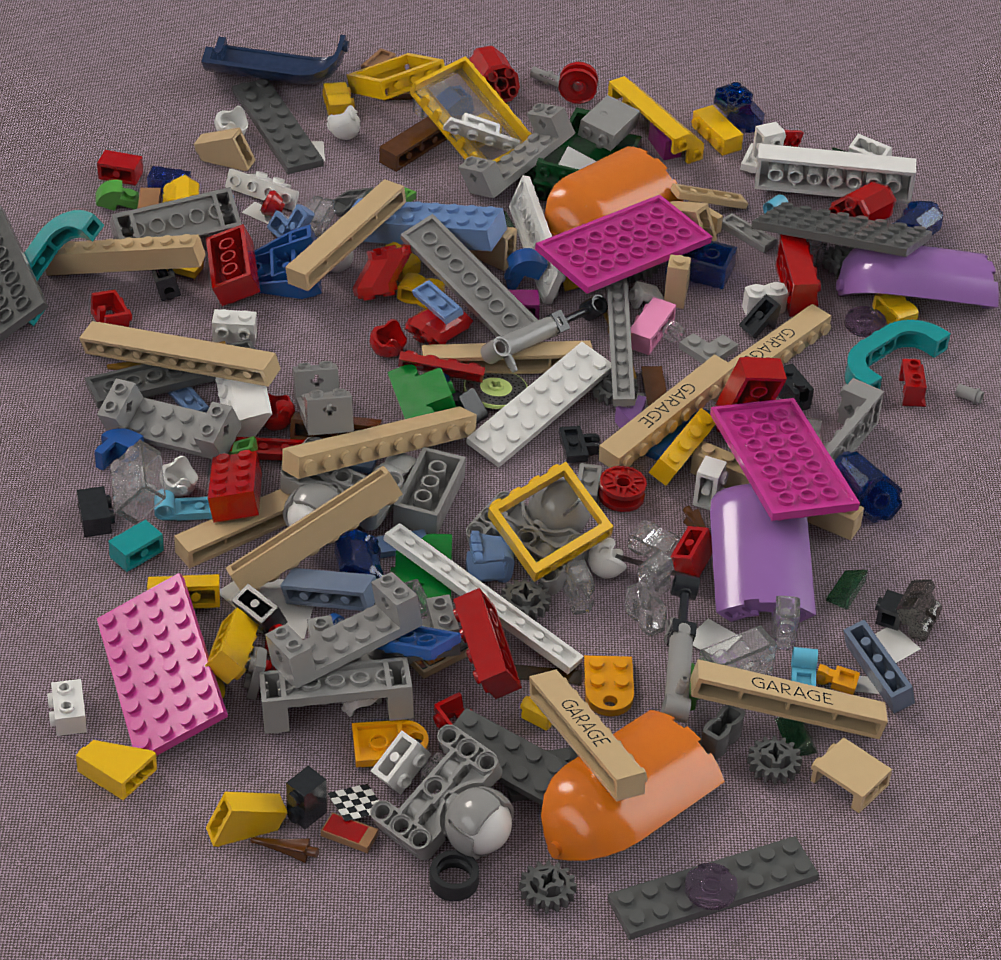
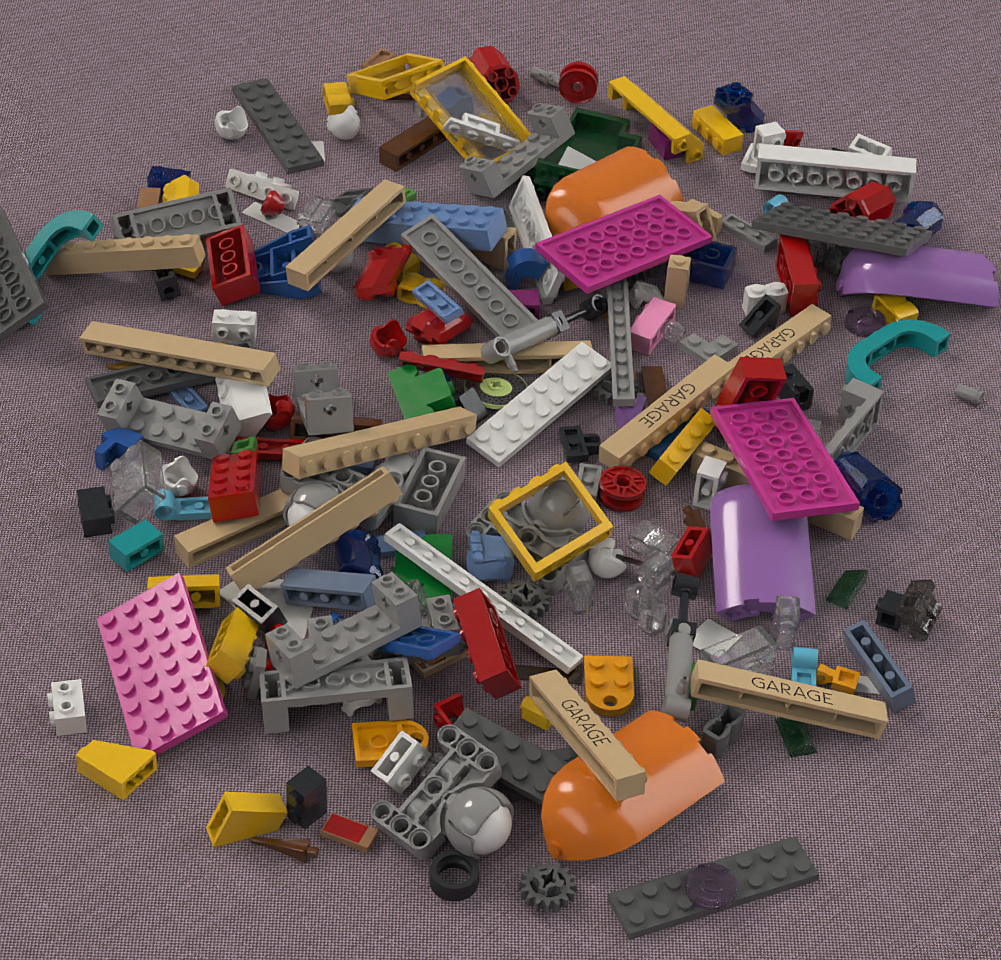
red window [90,289,132,327] -> none
bright green brick [96,180,139,211] -> none
red brick [97,150,143,186] -> none
tan slope [194,127,255,171] -> none
dark blue panel [202,34,349,84] -> none
medium blue brick [267,204,315,238] -> none
sticker [327,783,379,821] -> none
light grey piece [578,95,640,151] -> none
tan tile [671,184,748,209] -> none
dark grey gear [747,736,802,785] -> none
tan panel [811,737,892,813] -> none
white sticker [875,627,921,663] -> none
red window [898,359,927,407] -> none

